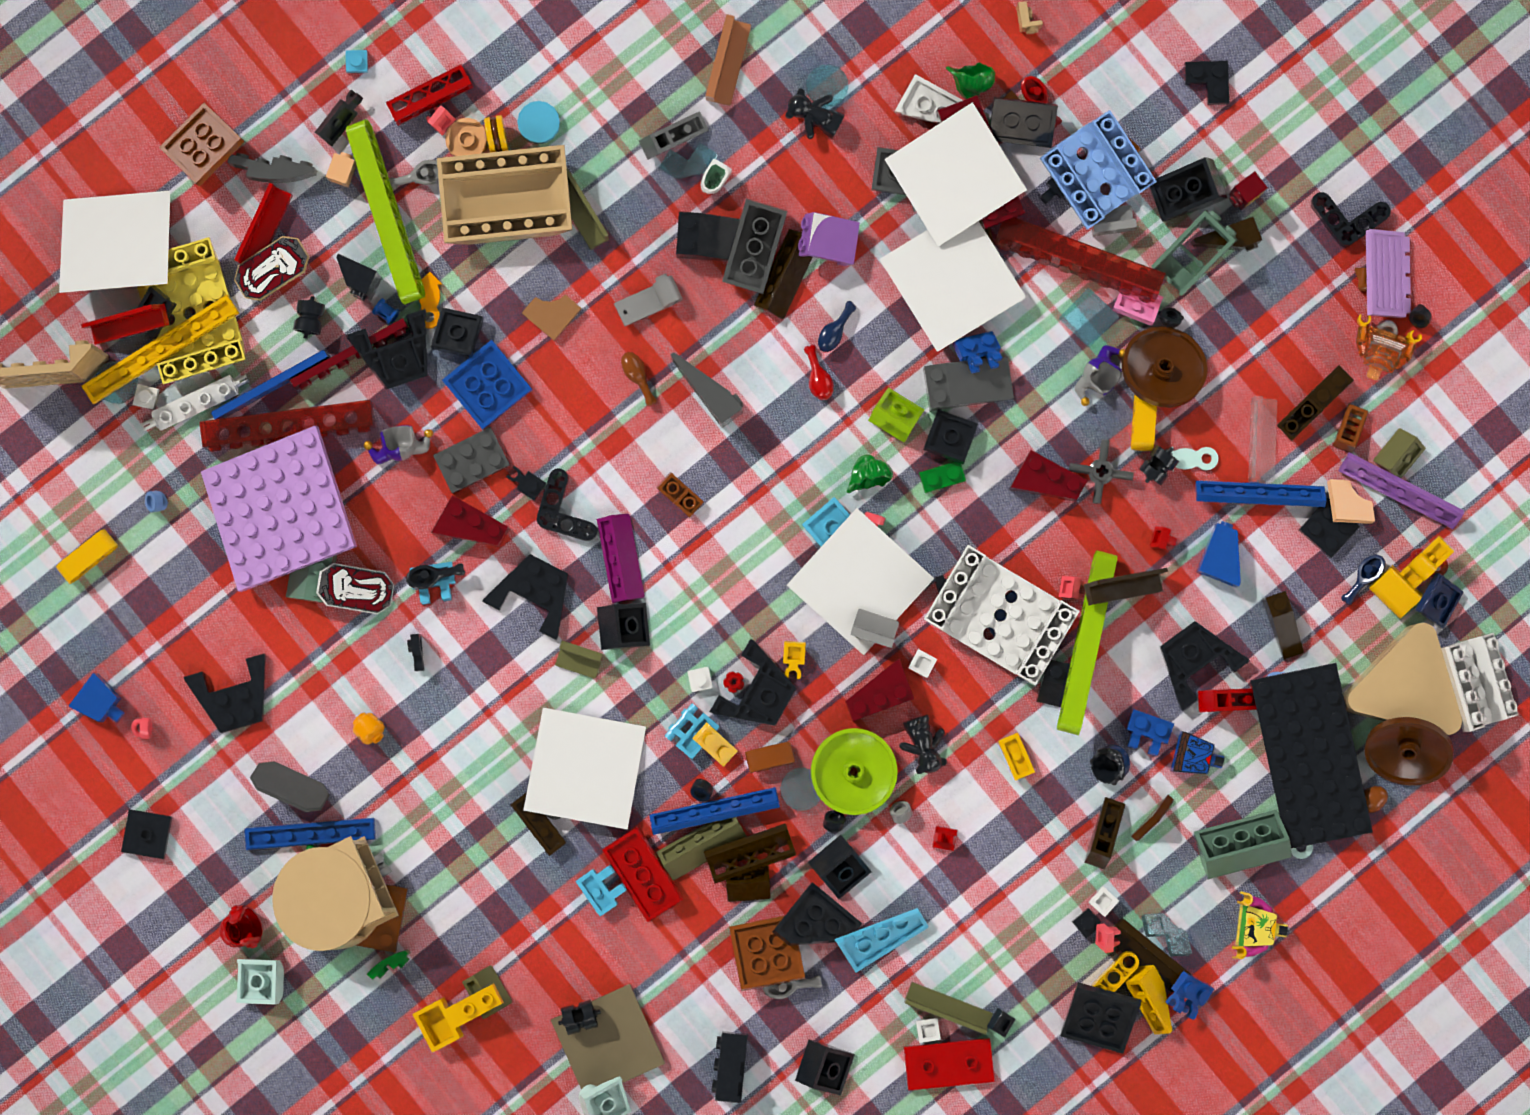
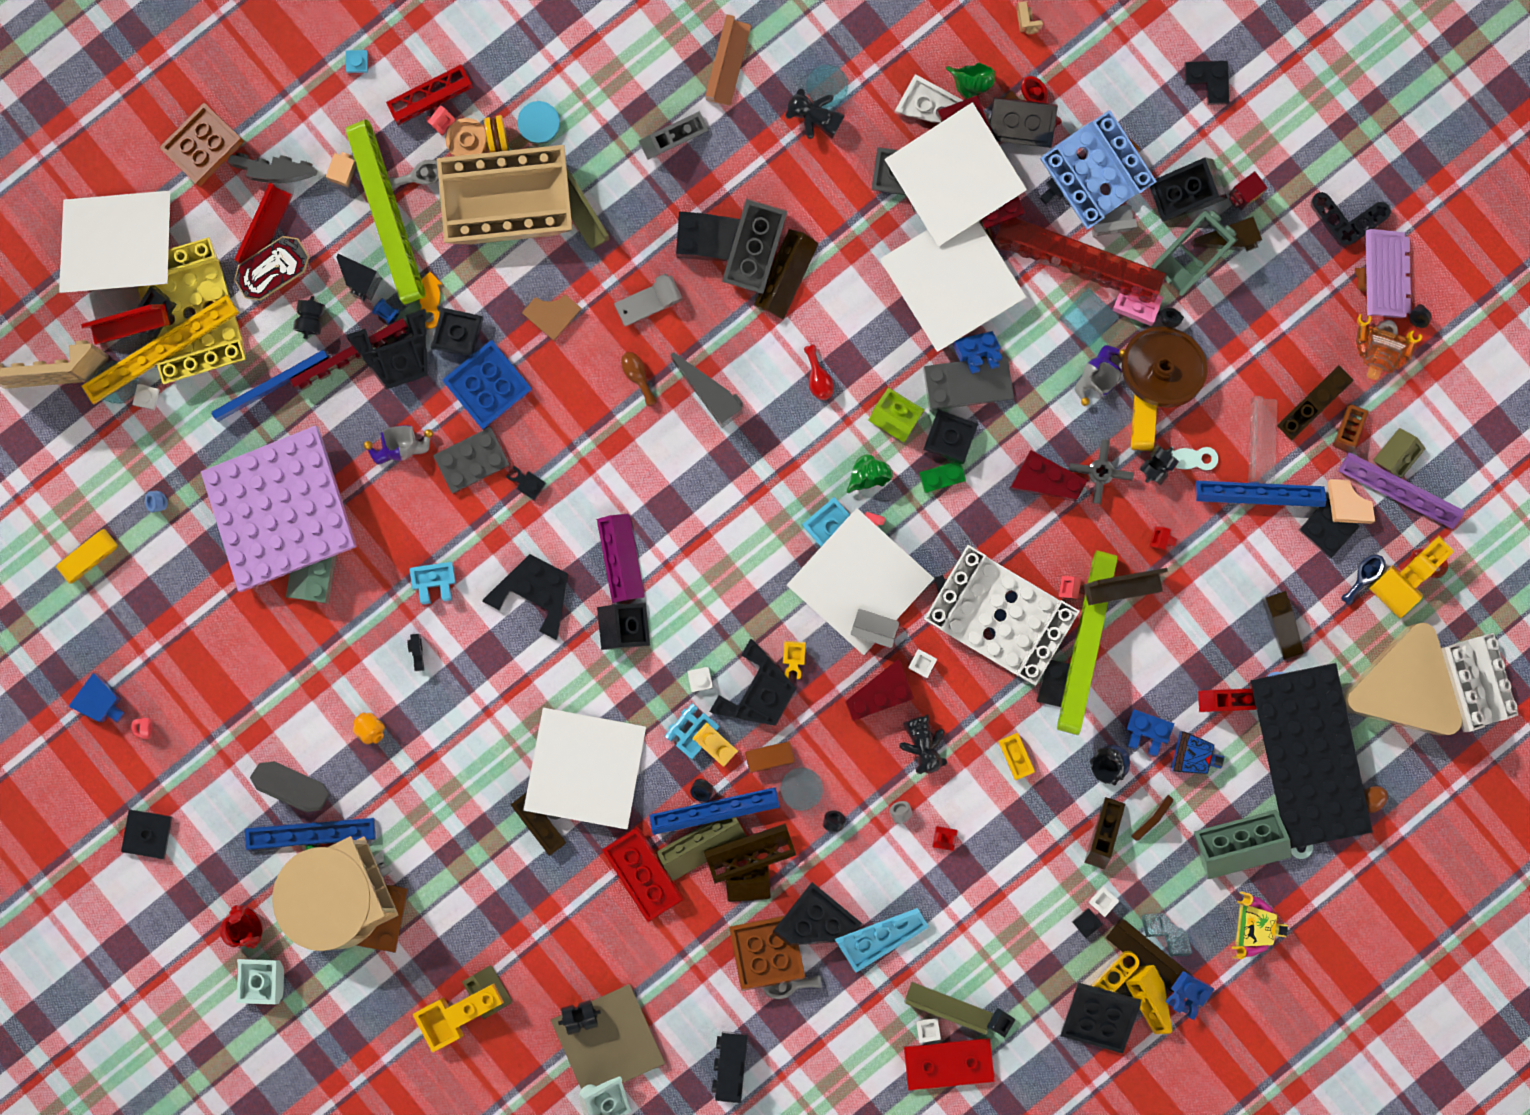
white plate [141,374,250,431] -> none
black wing [184,653,266,733] -> none
clear red brick [199,400,376,452] -> none
black plate [315,90,363,146] -> none
shield [316,563,394,614] -> none
green slope [366,949,411,980] -> none
black piece [406,563,465,589] -> none
dark red wedge [431,495,510,547] -> none
black beam [537,468,597,541] -> none
olive panel [555,640,604,678] -> none
medium azure plate [575,865,627,917] -> none
dark orange slope [656,472,704,518] -> none
clear light blue tile [659,143,718,180] -> none
rock [700,159,732,194] -> none
red plate [723,671,744,693] -> none
black slope [795,1039,855,1095] -> none
medium lavender panel [798,212,860,266] -> none
black slope [808,835,872,899] -> none
lime dish [811,728,898,815] -> none
dark blue piece [818,301,857,352] -> none
coral tile [1095,923,1121,953] -> none
black wing [1160,621,1250,711] -> none
blue slope [1196,521,1241,588] -> none
reddish brown dish [1365,717,1454,786] -> none
dark blue tile [1415,572,1463,629] -> none

